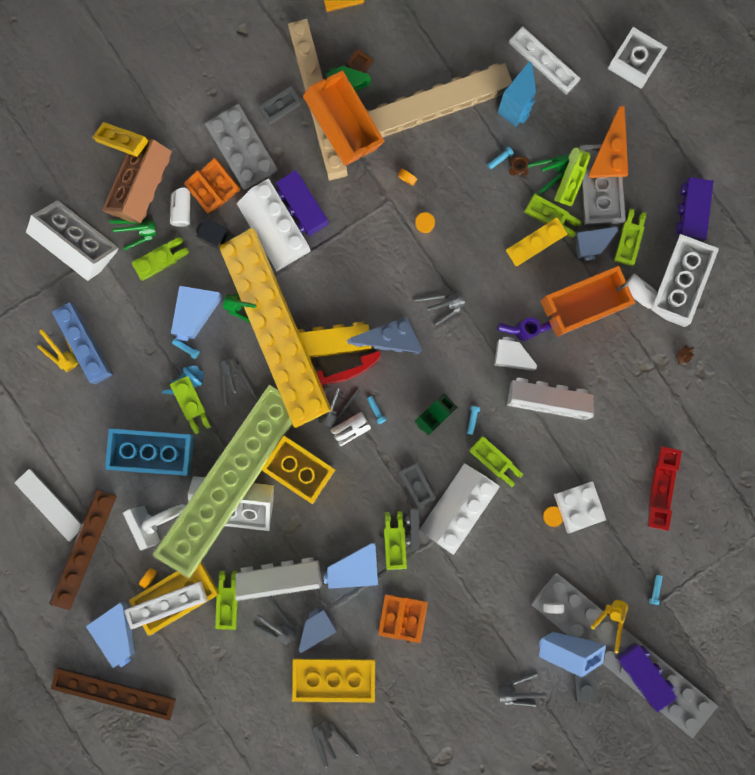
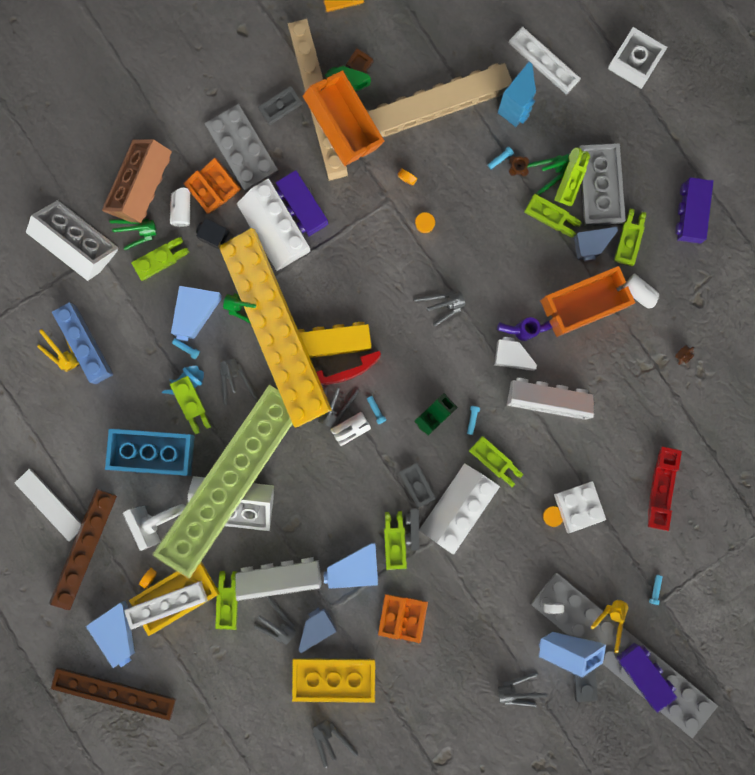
yellow plate [92,122,148,157] -> none
yellow brick [262,436,336,504] -> none
sand blue wing [346,316,423,354] -> none
yellow plate [506,218,568,267] -> none
orange wing [588,106,628,178] -> none
white slope [651,234,719,327] -> none

